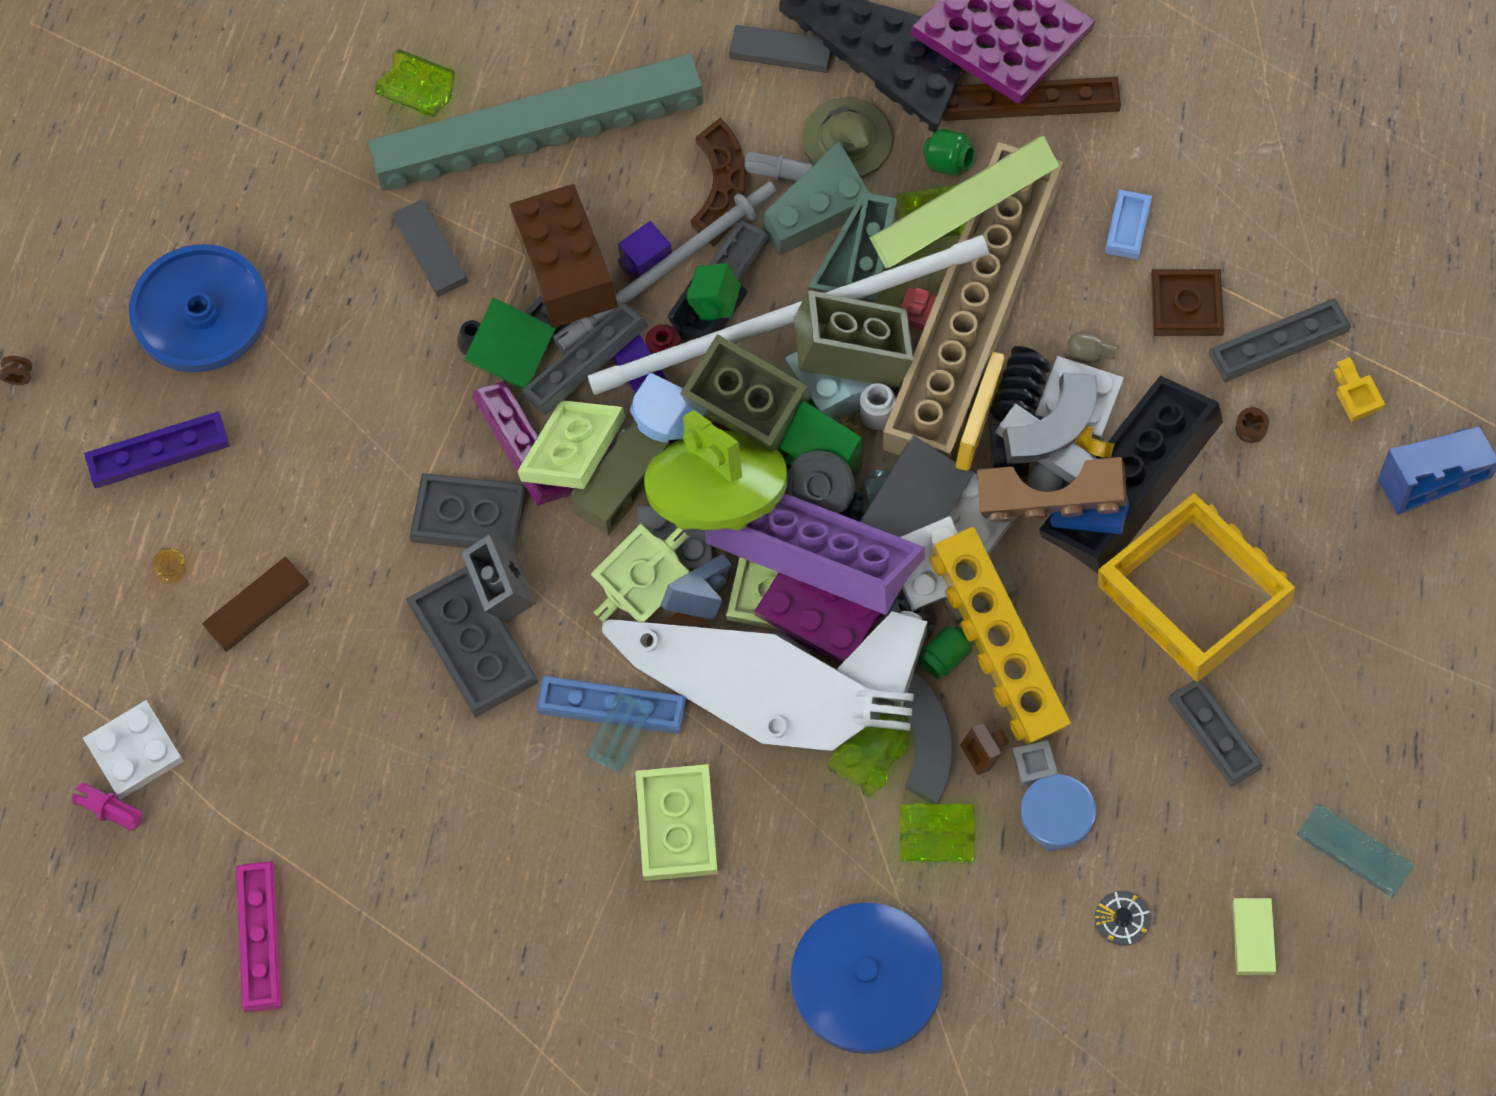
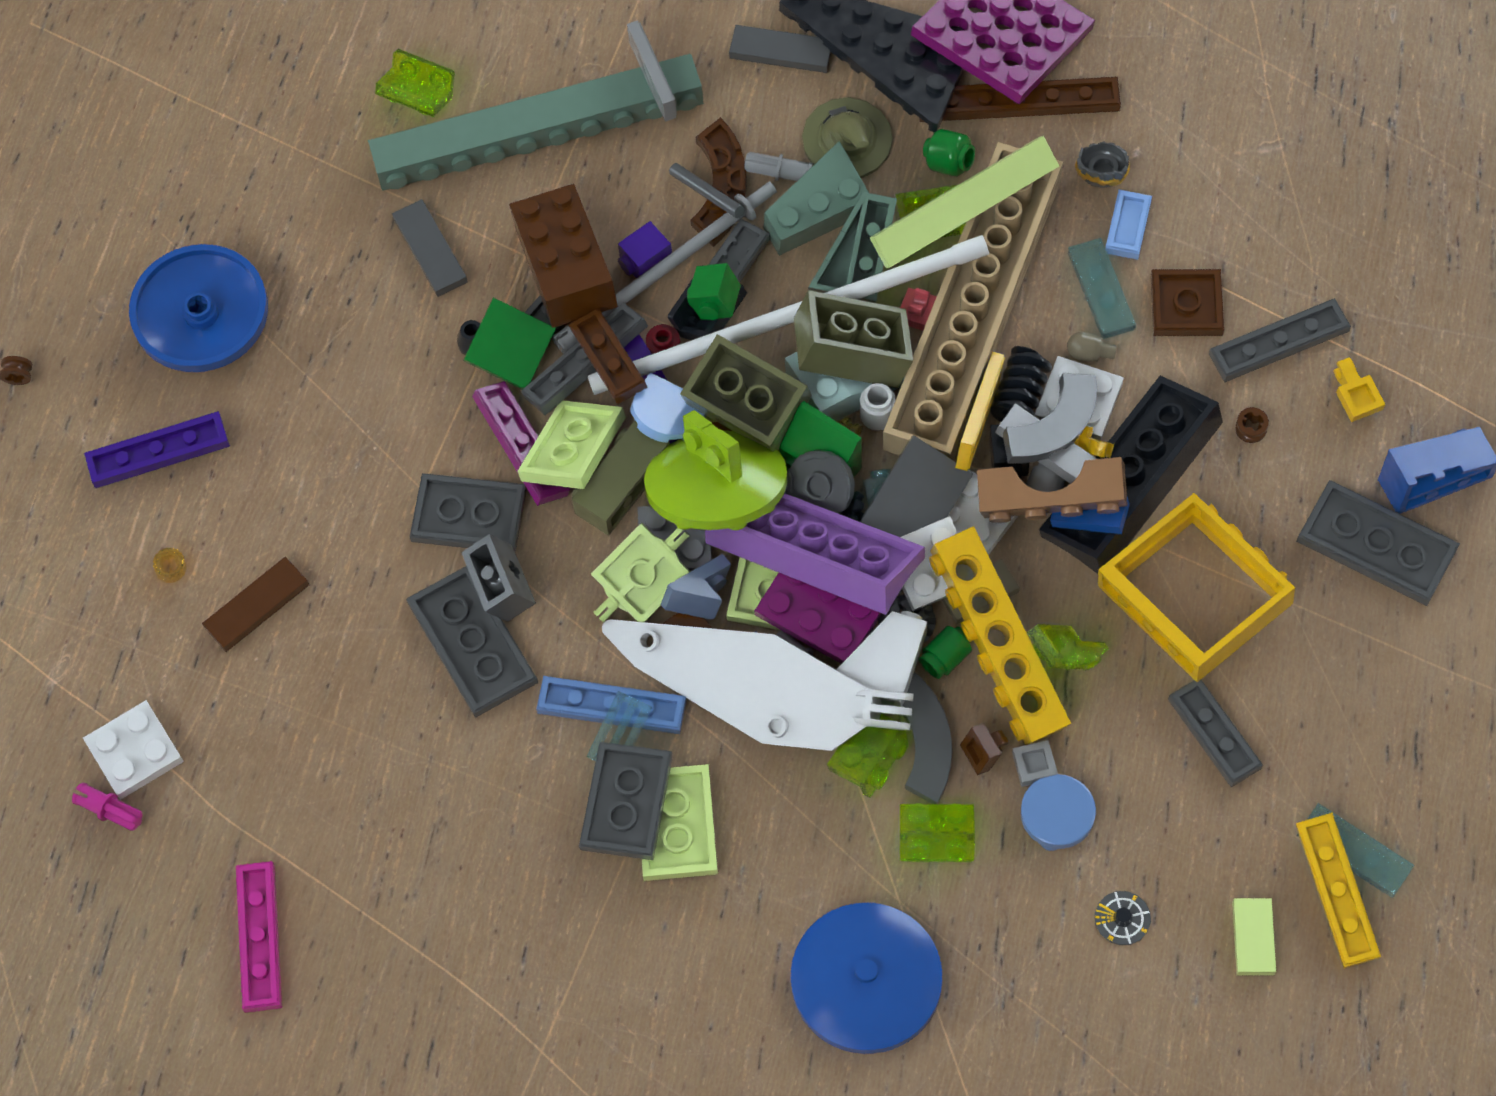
none -> reddish brown tile [568,308,648,405]
none -> dark grey tile [579,742,673,860]
none -> light grey tile [627,20,677,122]
none -> dark grey bar [669,163,745,218]
none -> clear neon green bracket [1027,624,1109,671]
none -> clear light blue tile [1068,238,1136,340]
none -> dark grey hair [1075,142,1130,188]
none -> dark grey tile [1296,480,1460,606]
none -> yellow tile [1296,813,1381,969]

